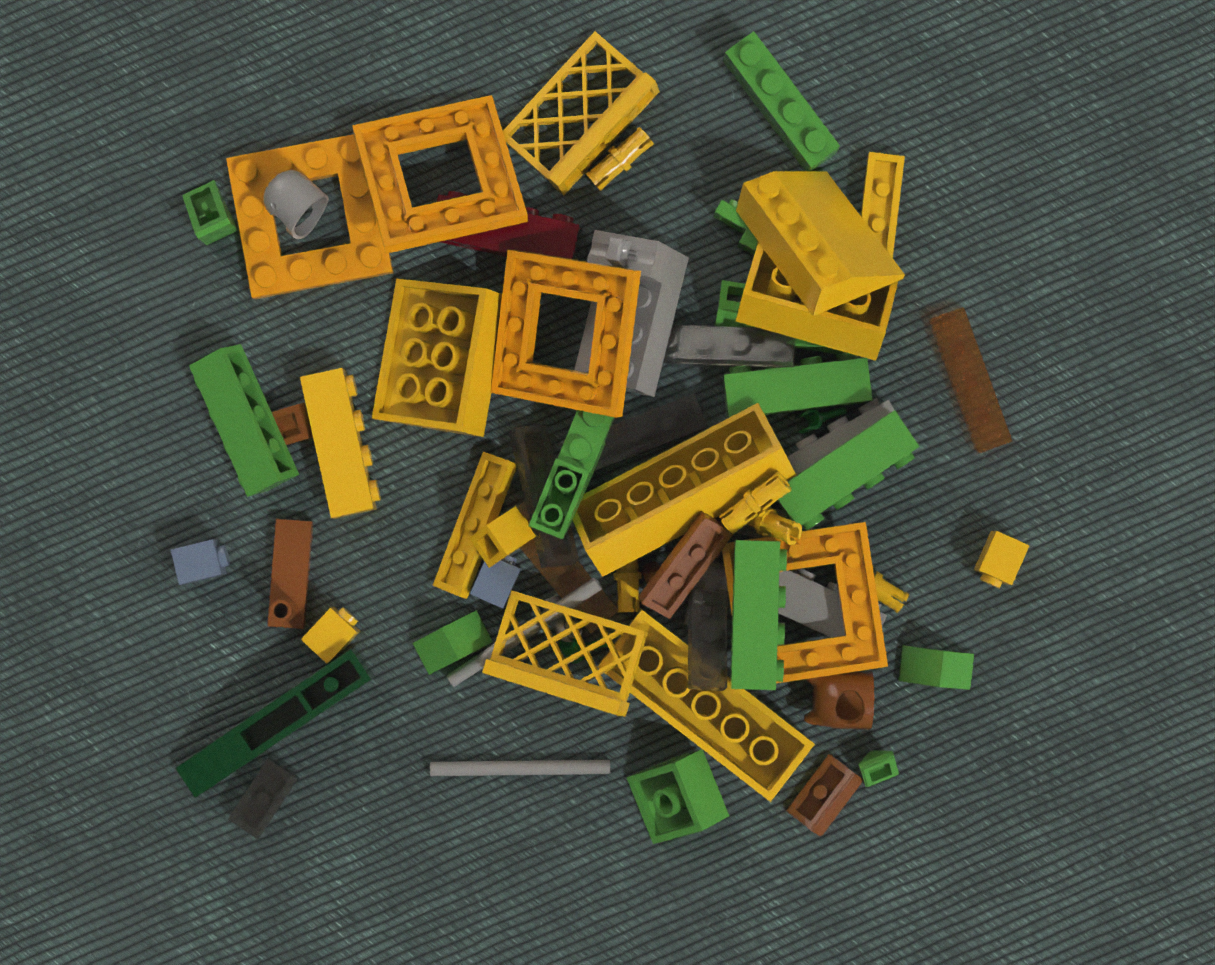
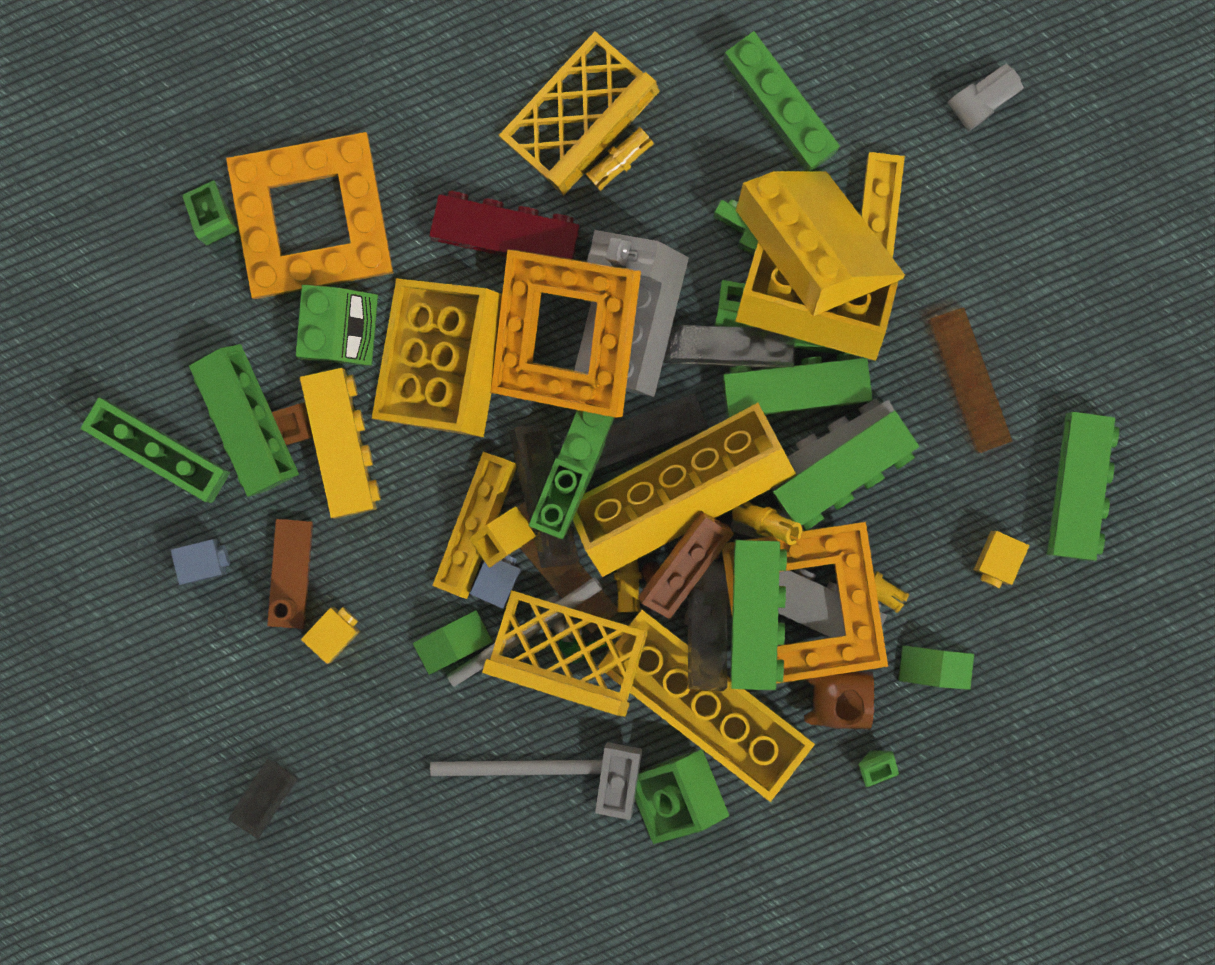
dark green slope [175,648,375,798] -> none
light grey helmet [263,170,329,240] -> none
light orange plate [352,95,528,254] -> none
yellow pin [719,472,792,534] -> none
dark orange slope [786,754,863,836] -> none
green hand [795,406,847,434] -> none
none -> bright green brick [80,398,231,503]
none -> bright green slope [296,285,378,366]
none -> light grey plate [595,742,642,820]
none -> light grey piece [947,63,1024,131]
none -> bright green brick [1047,412,1119,561]

